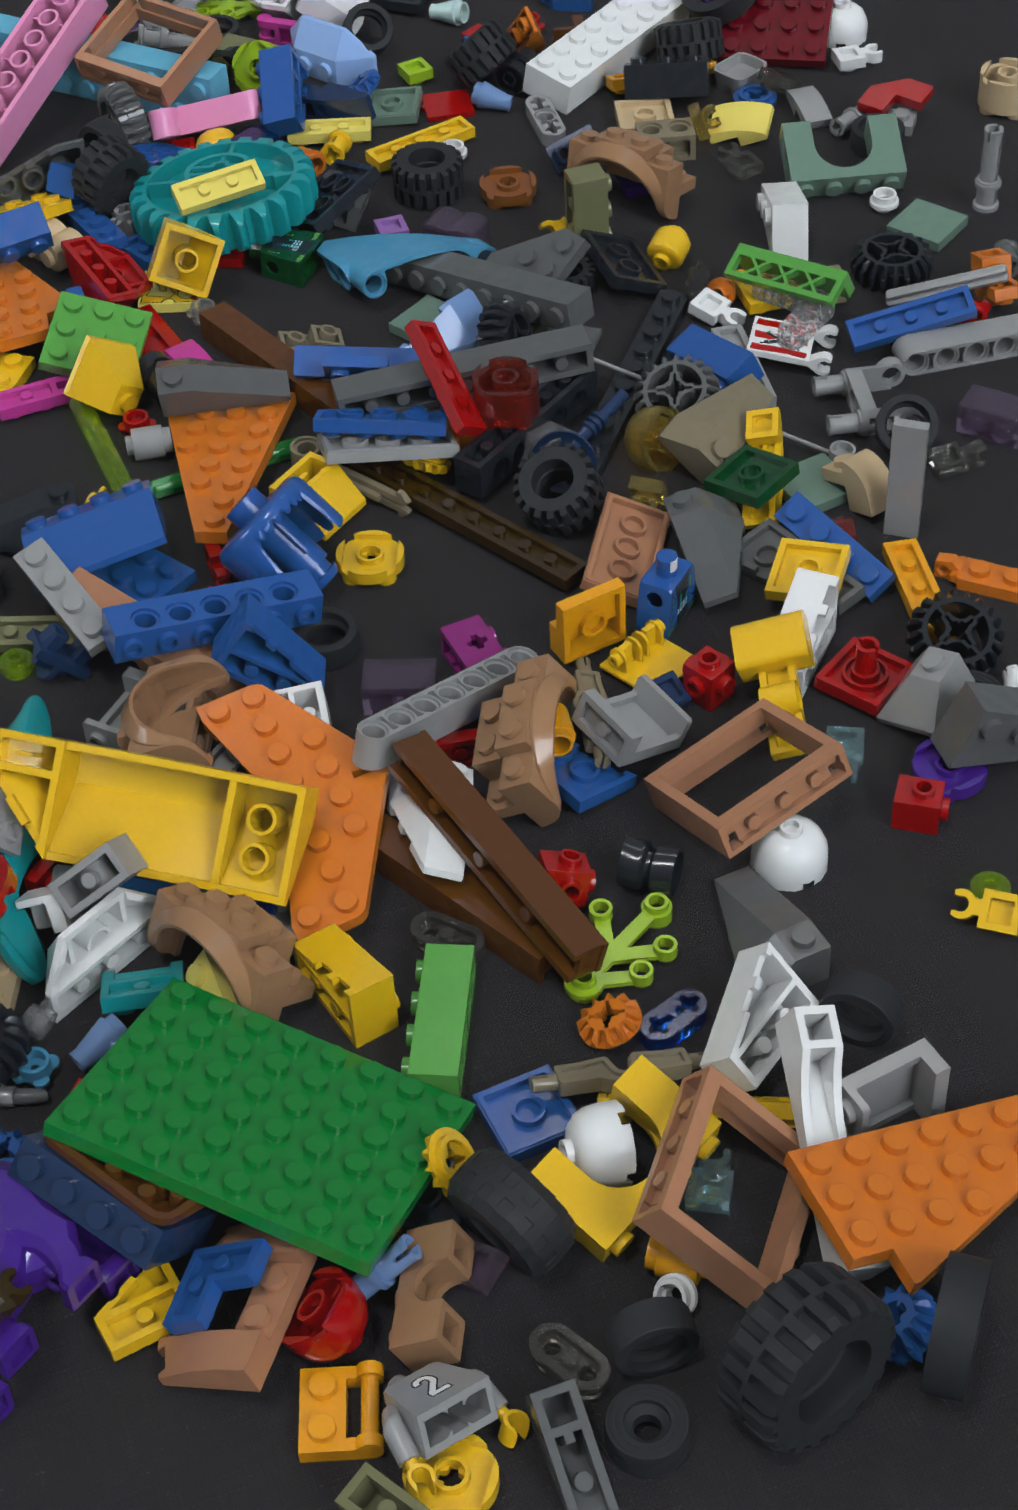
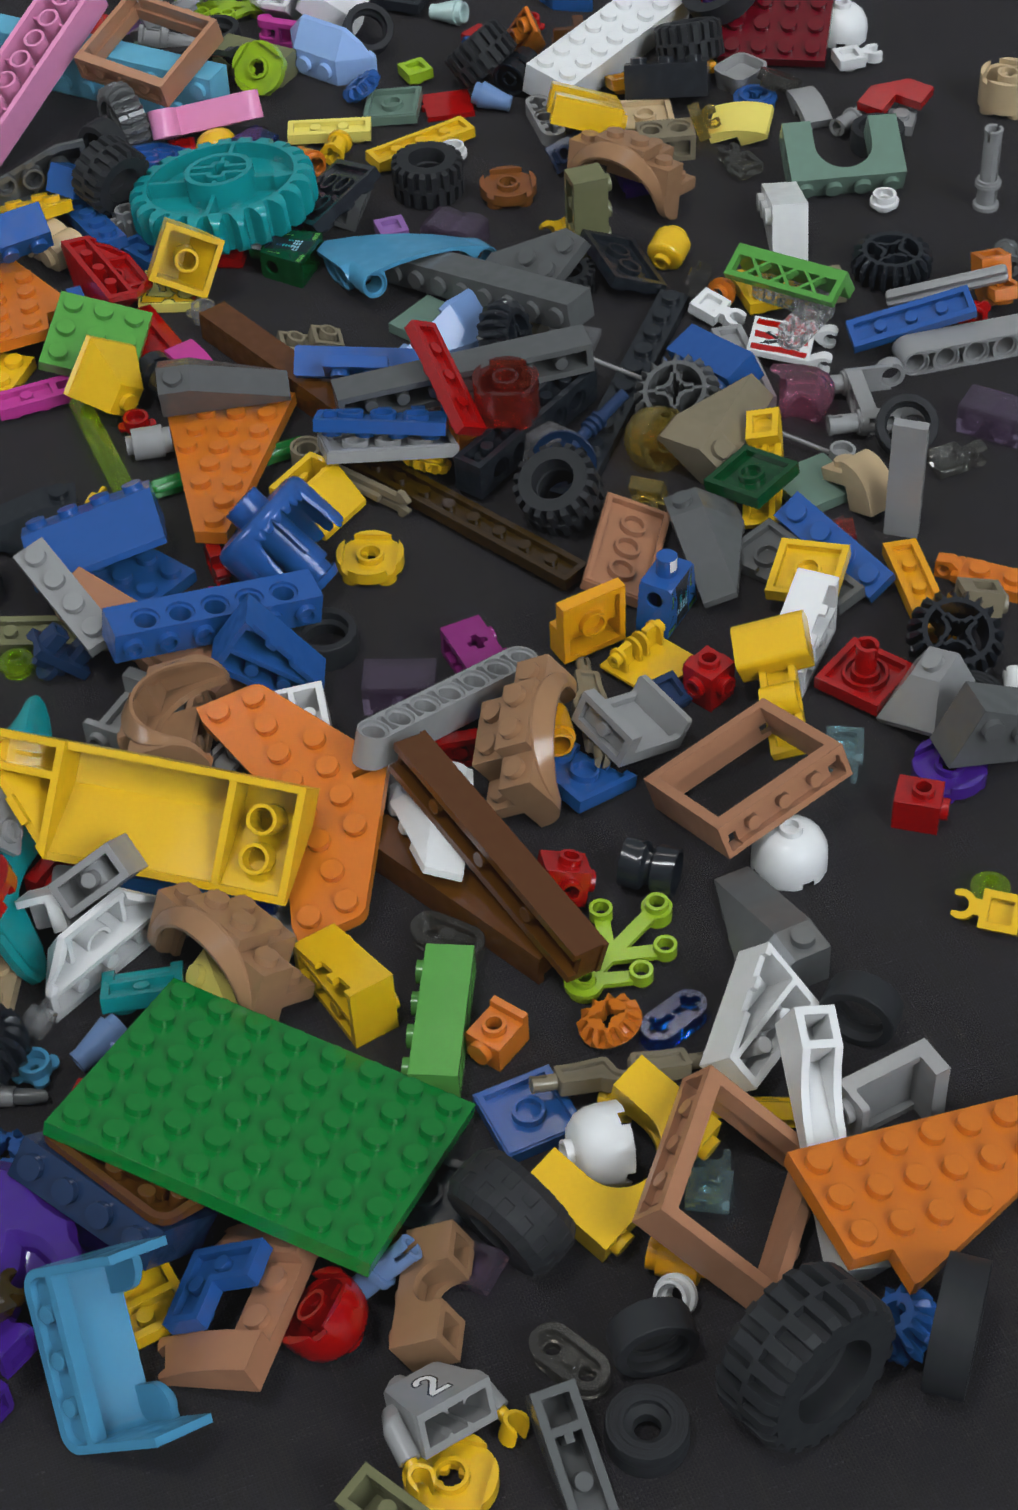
light yellow plate [171,158,266,216] -> none
blue wedge [256,43,309,138] -> none
light orange plate [298,1360,384,1463] -> none
dark blue slope [302,81,376,120] -> none
yellow gear [421,1127,474,1197] -> none
sand green tile [886,198,968,252] -> none
none -> dark azure windscreen [24,1235,213,1455]
none -> orange brick [465,995,530,1072]
none -> yellow arch [546,81,628,133]
none -> clear pink piece [770,364,836,423]
none -> dark tan brick [954,577,1009,619]

